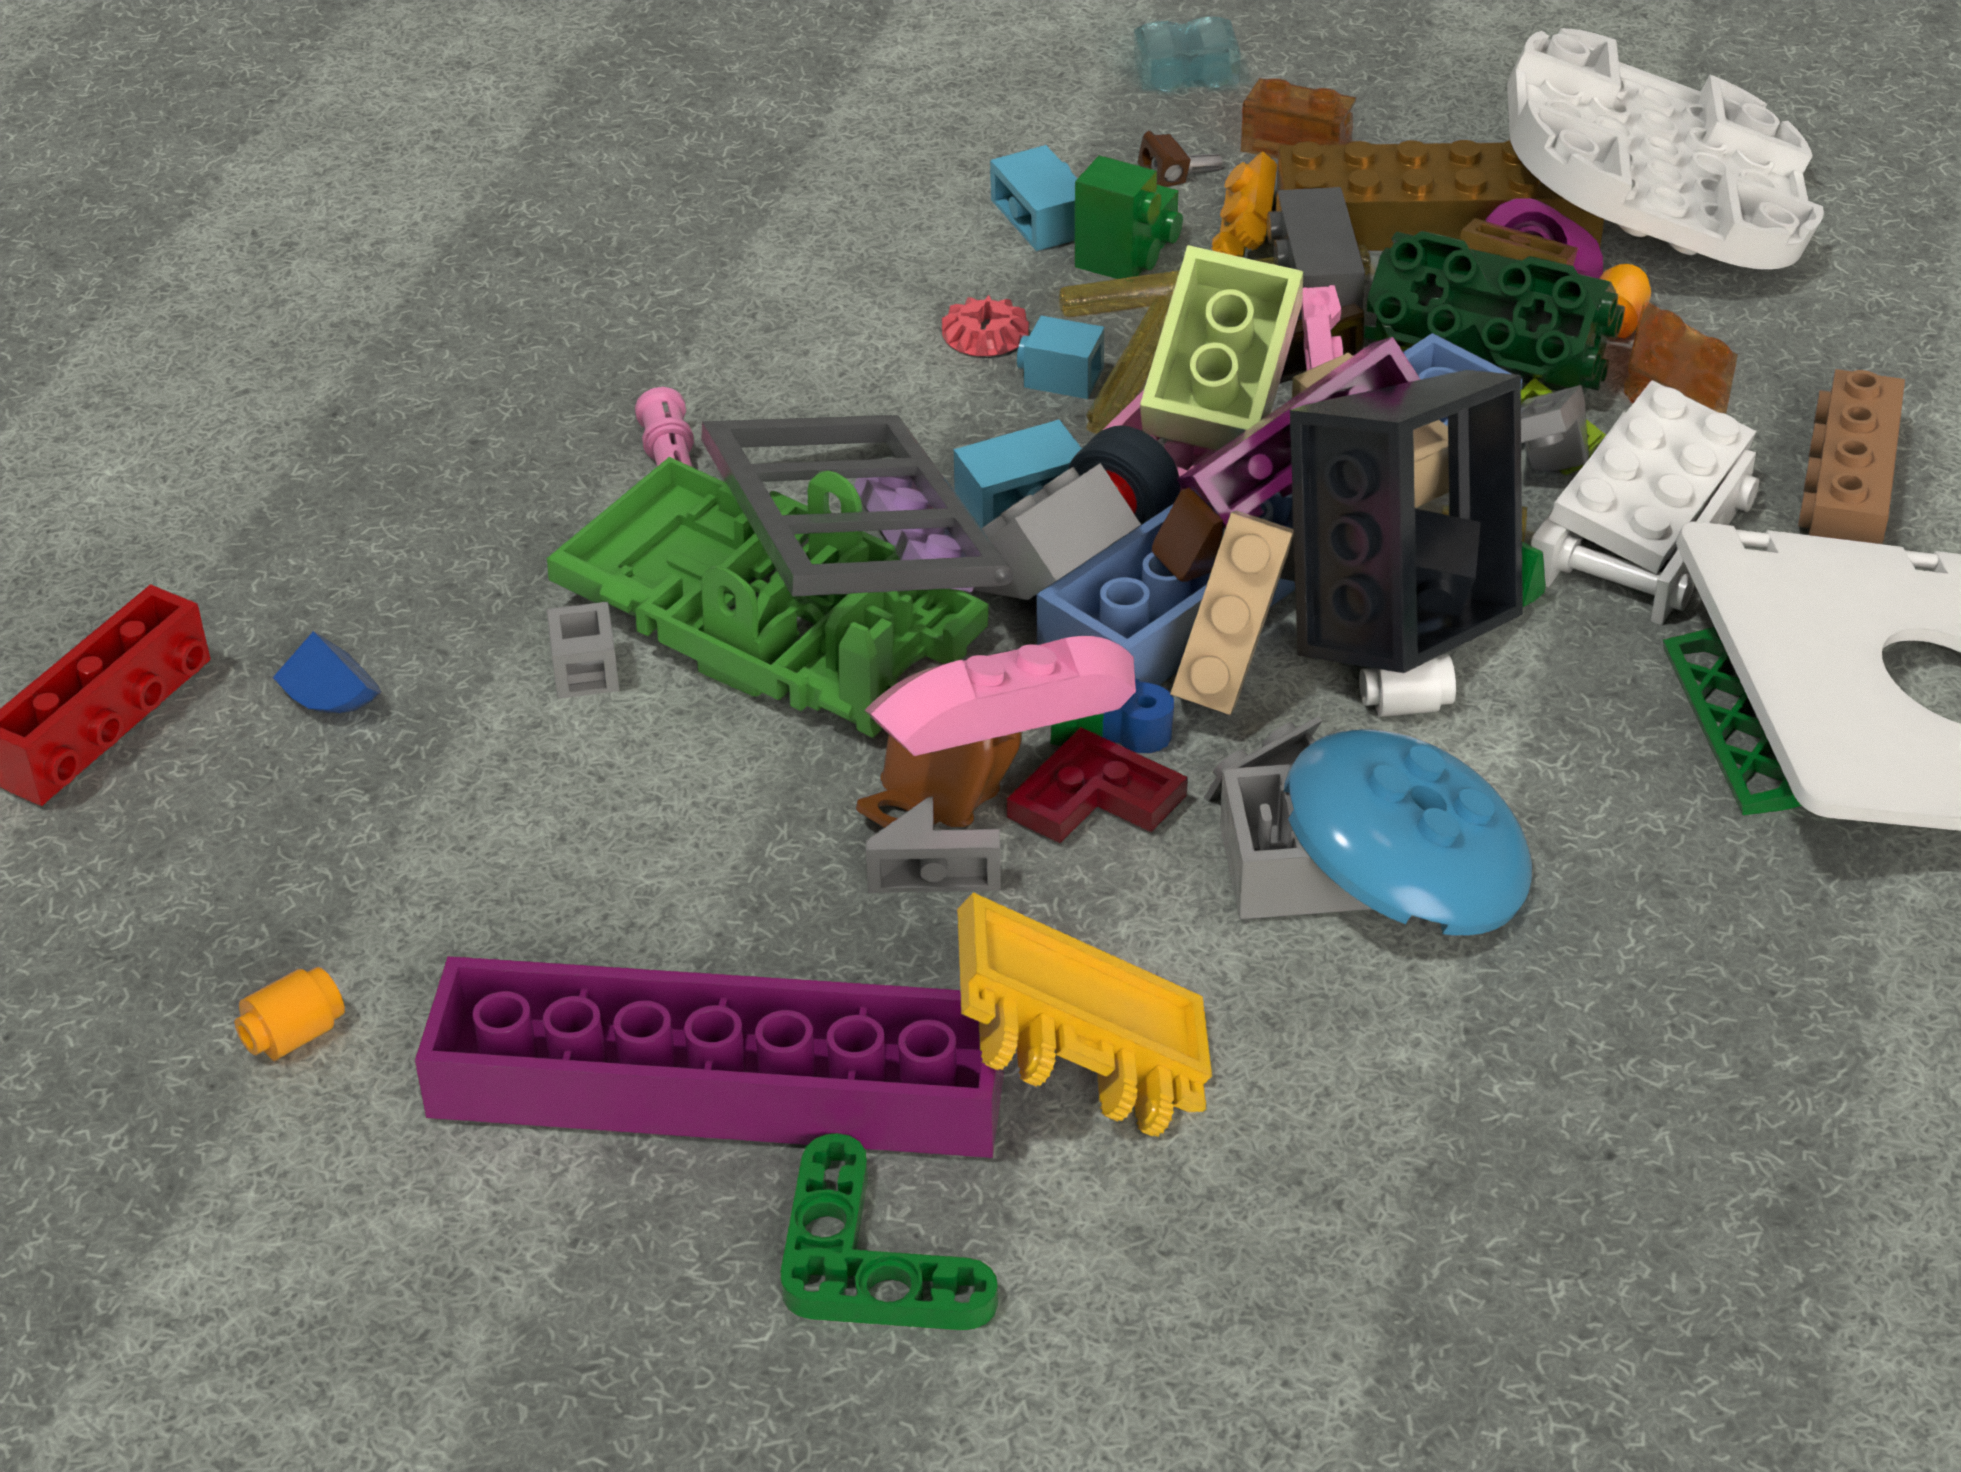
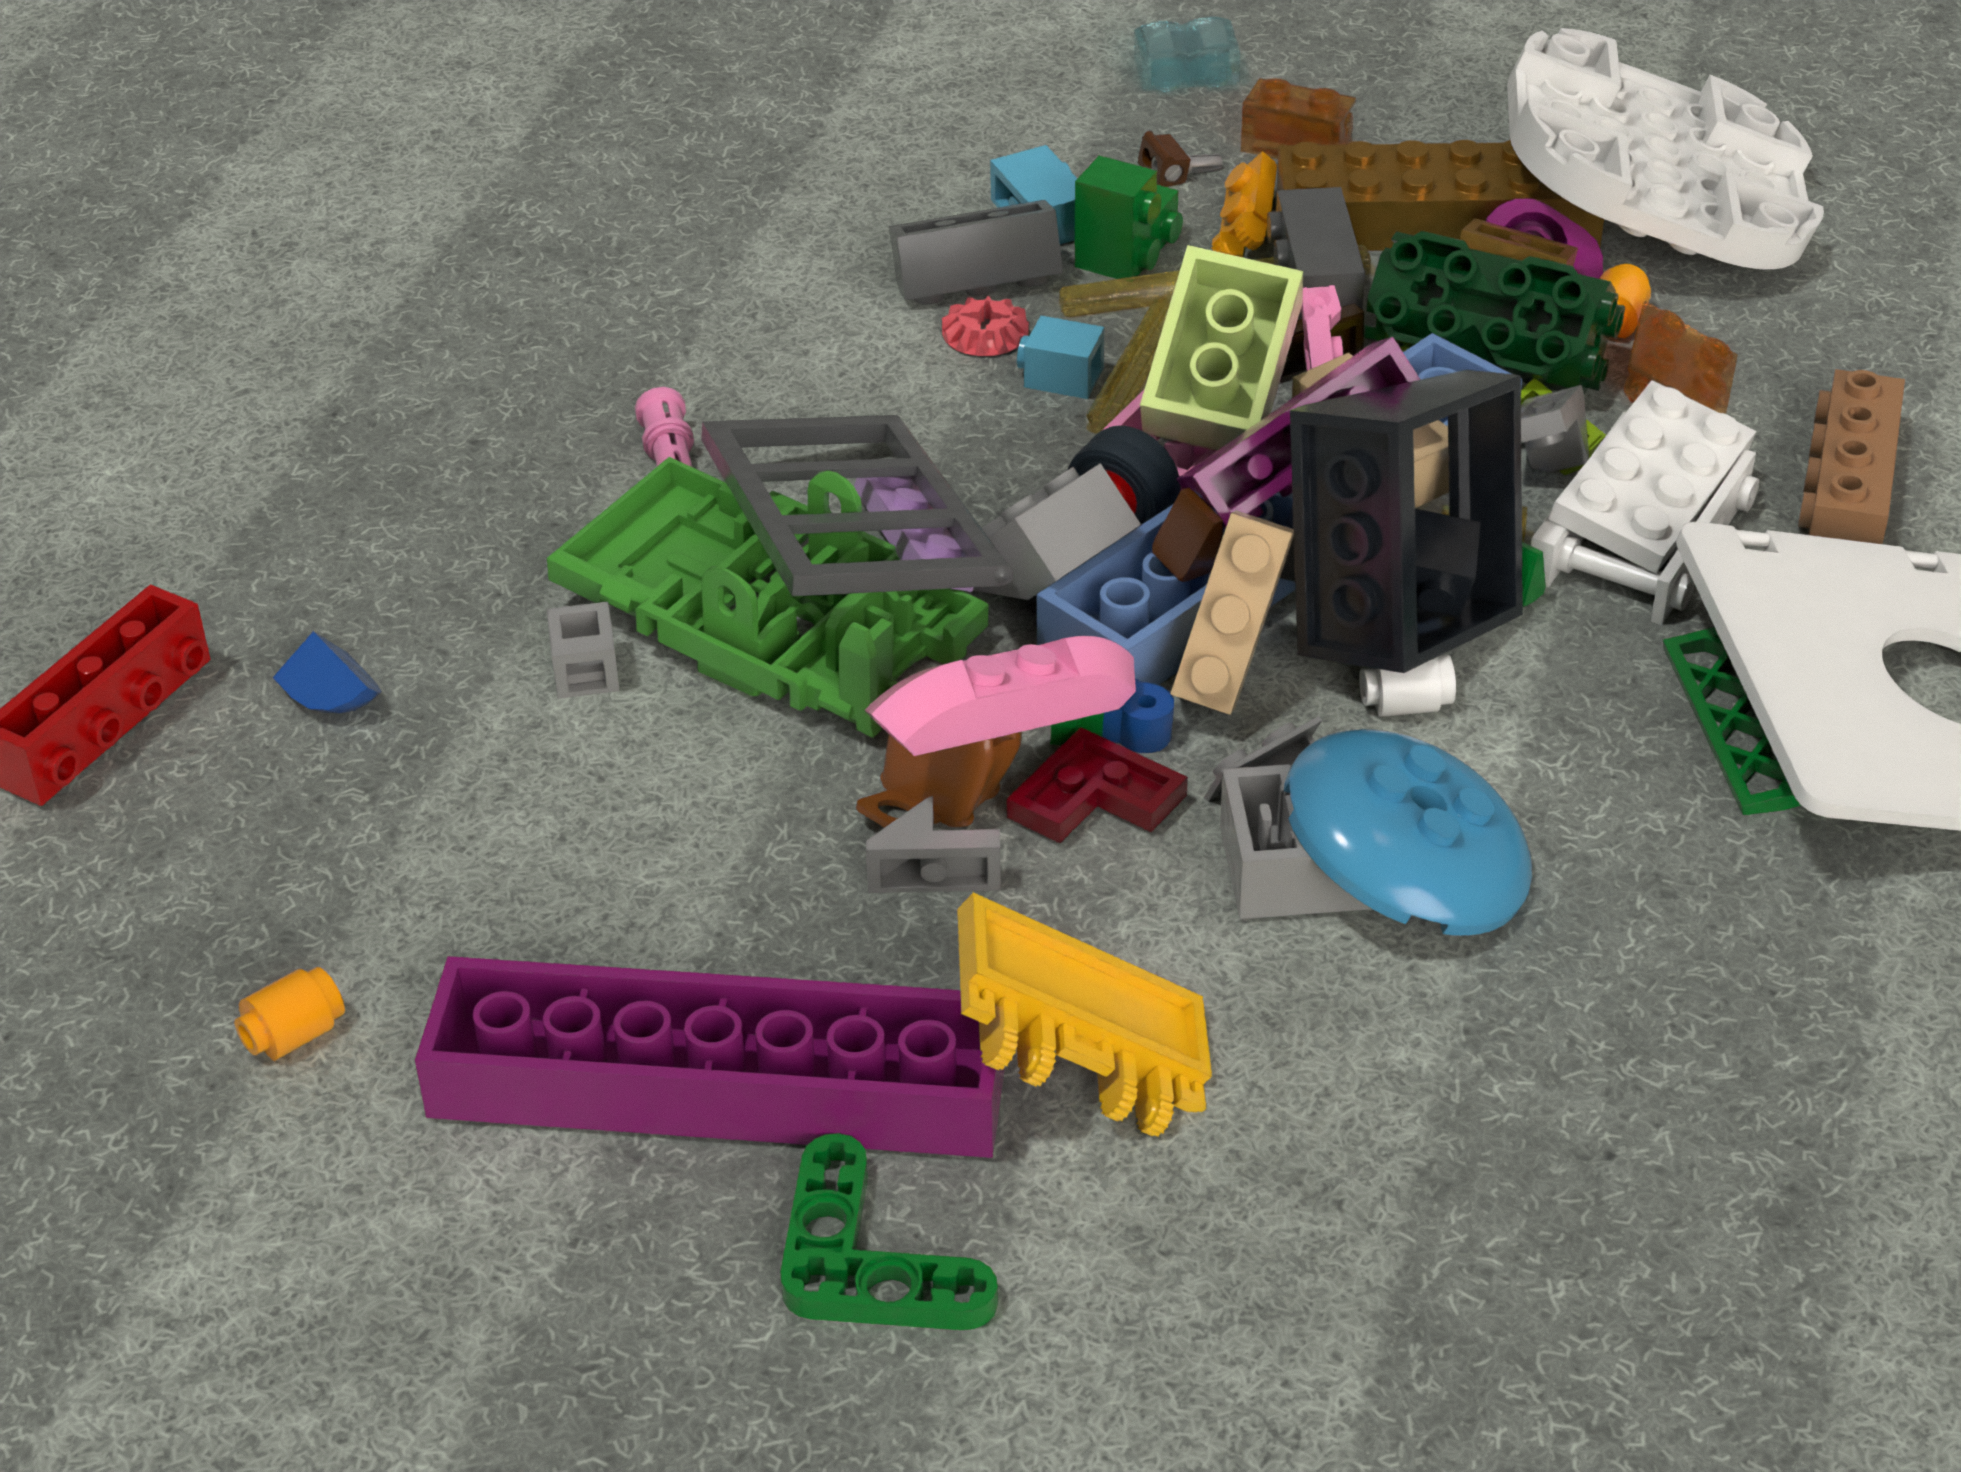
medium azure brick [954,420,1082,528] -> none
none -> dark grey brick [889,200,1063,305]

